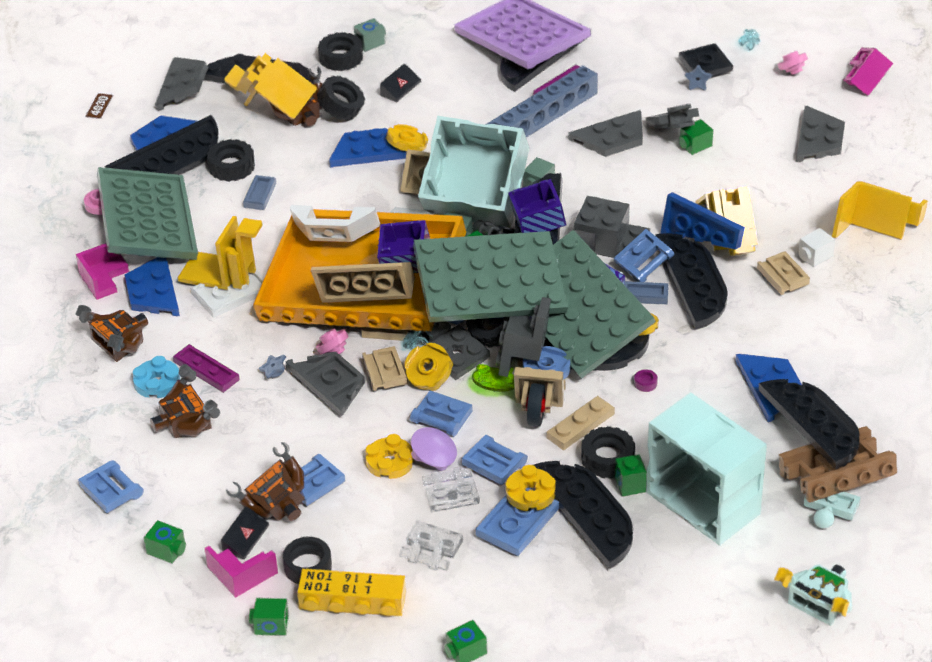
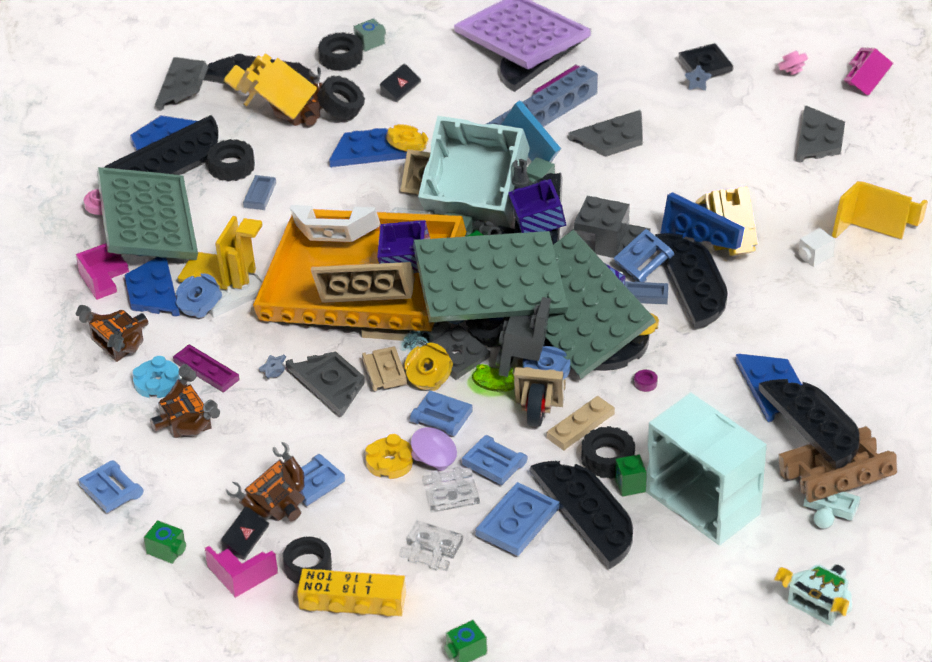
reddish brown sticker [85,93,113,118] -> none
green brick [249,598,289,636] -> none
bright pink plate [315,328,349,355] -> none
yellow plate [505,465,556,511] -> none
dark grey plate [646,103,699,129] -> none
green brick [679,119,713,155] -> none
clear light blue plate [738,29,761,51] -> none
tan plate [757,251,810,295] -> none
none -> medium blue plate [176,273,222,318]
none -> dark azure tile [501,100,561,163]
none -> dark grey pin [512,159,529,190]

